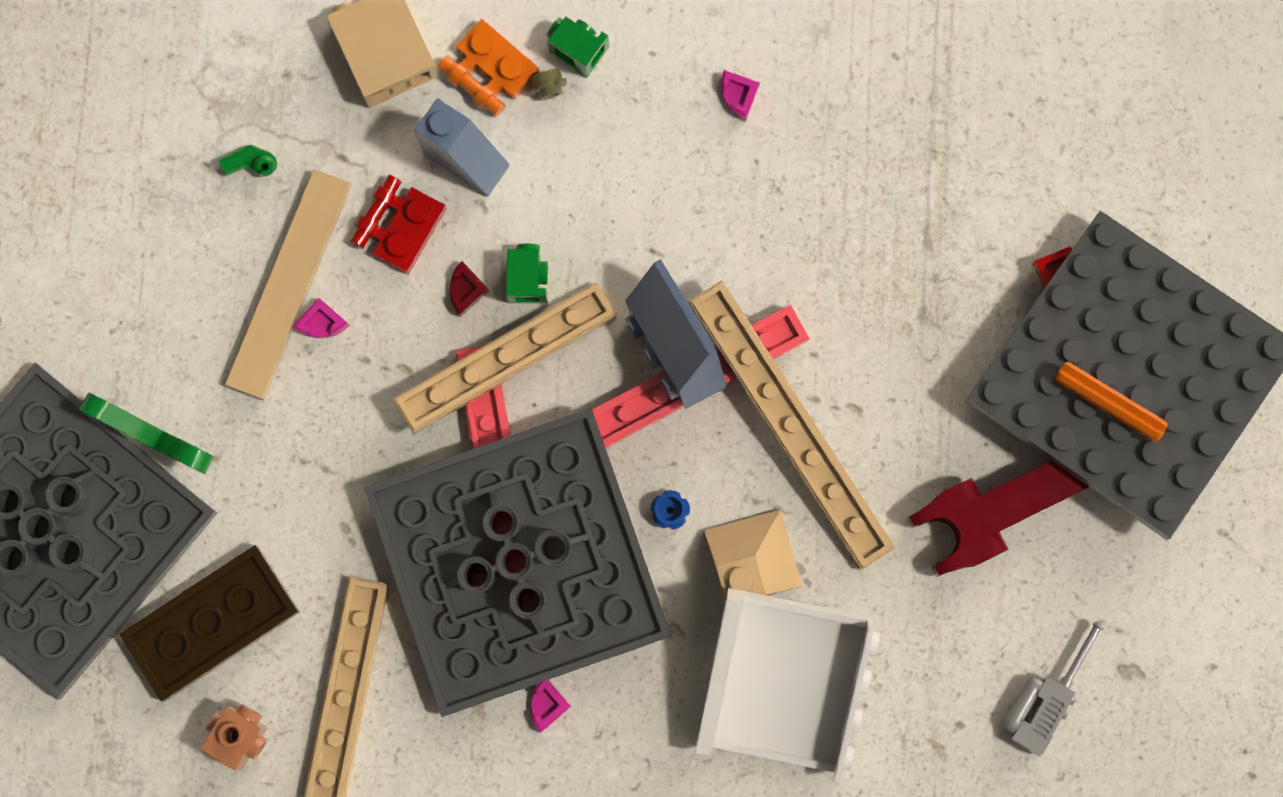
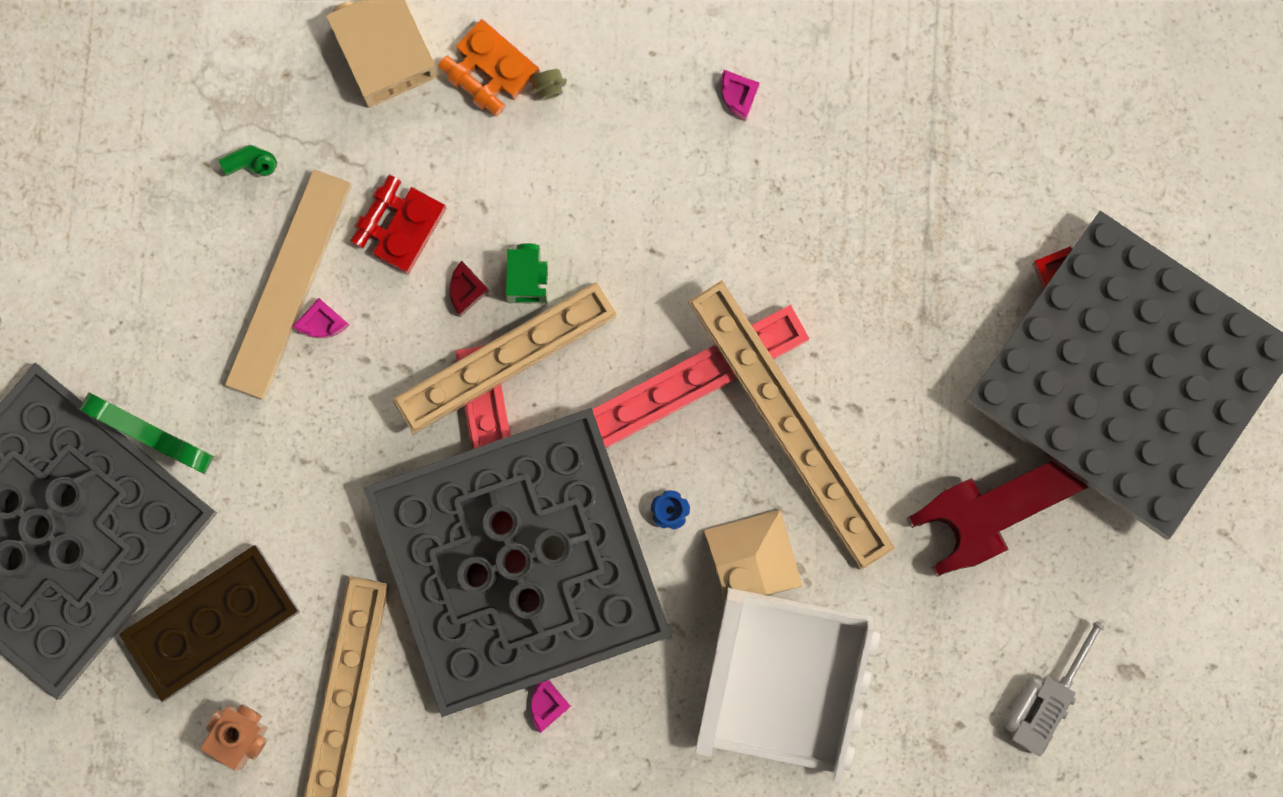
sand blue slope [414,98,510,197] -> none
green brick [547,16,609,78] -> none
sand blue slope [625,259,727,409] -> none
orange axle [1055,362,1168,442] -> none

